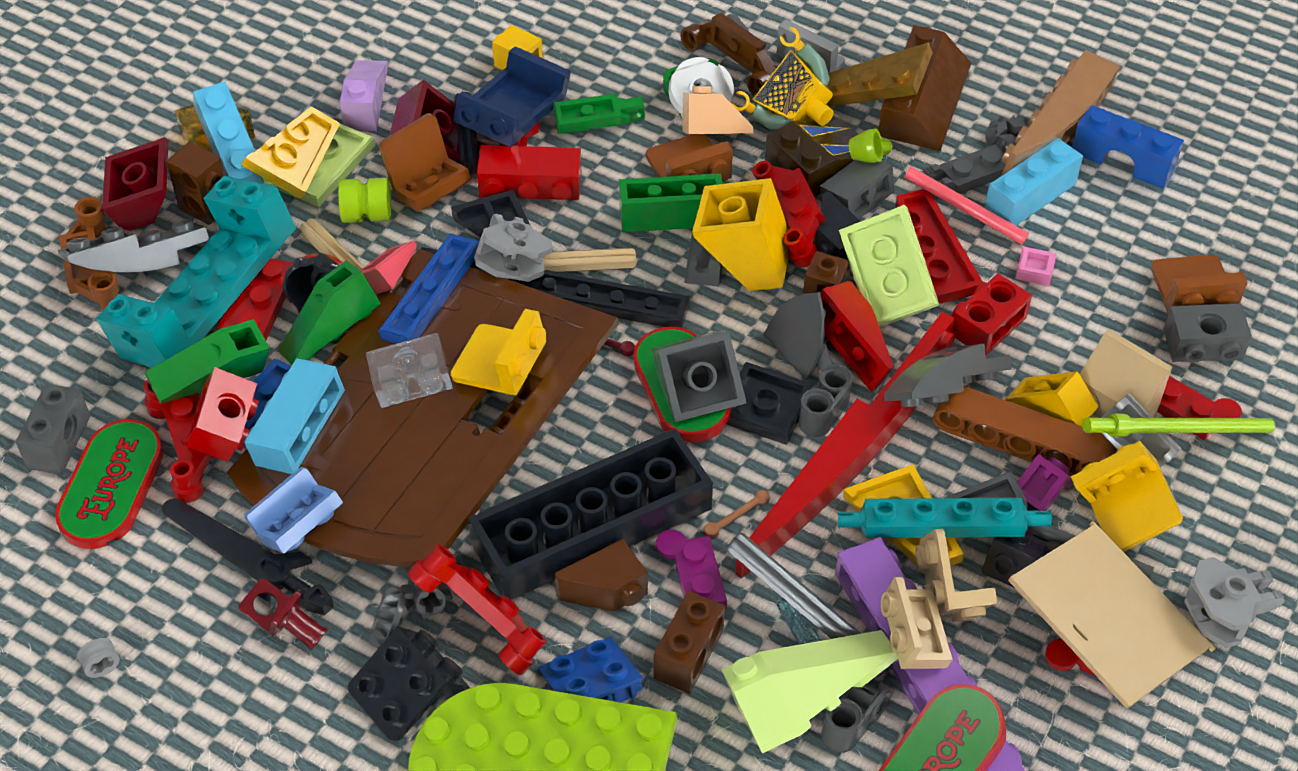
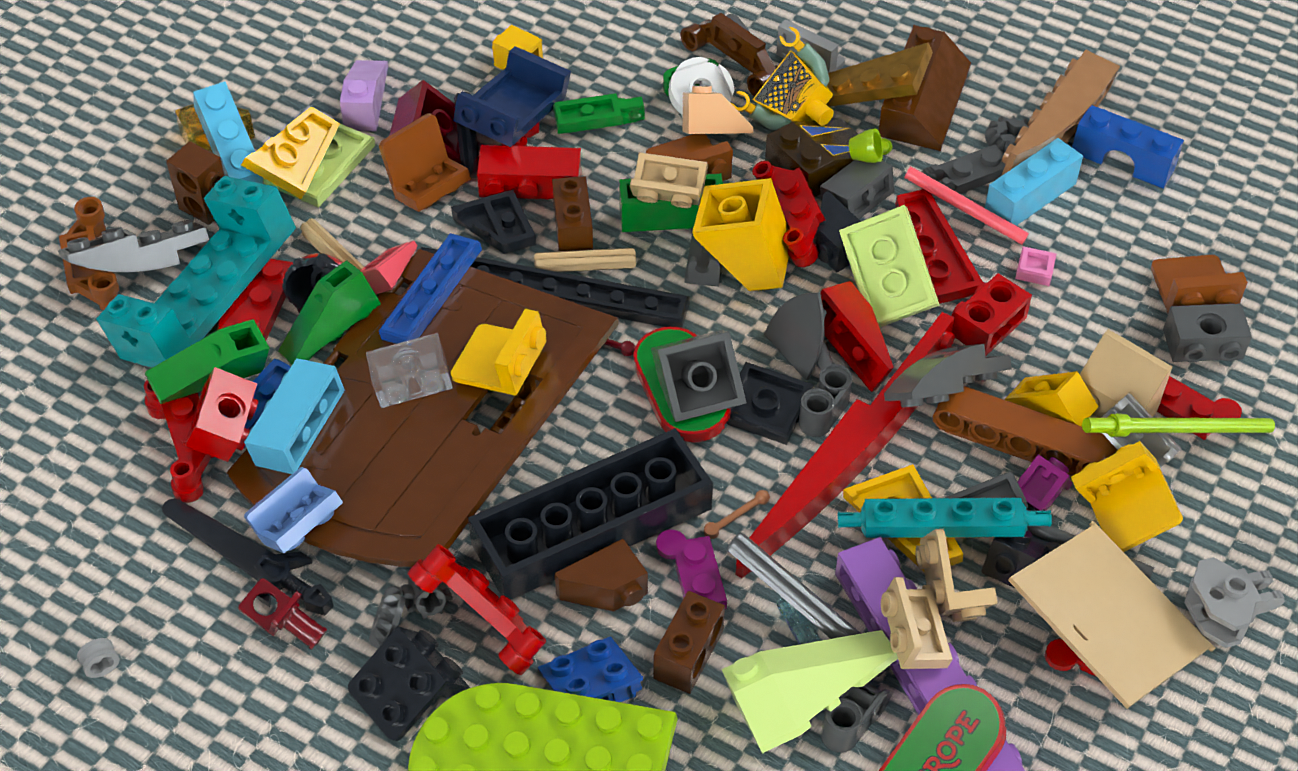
dark grey brick [15,383,91,475] -> none
green tile [55,419,163,549] -> none
dark red slope [102,137,169,231] -> none
lime wheel [339,178,391,223] -> none
light grey hinge [474,214,553,282] -> none
reddish brown bracket [803,251,849,294] -> none
none -> reddish brown brick [552,176,593,251]
none -> tan bracket [630,152,708,208]

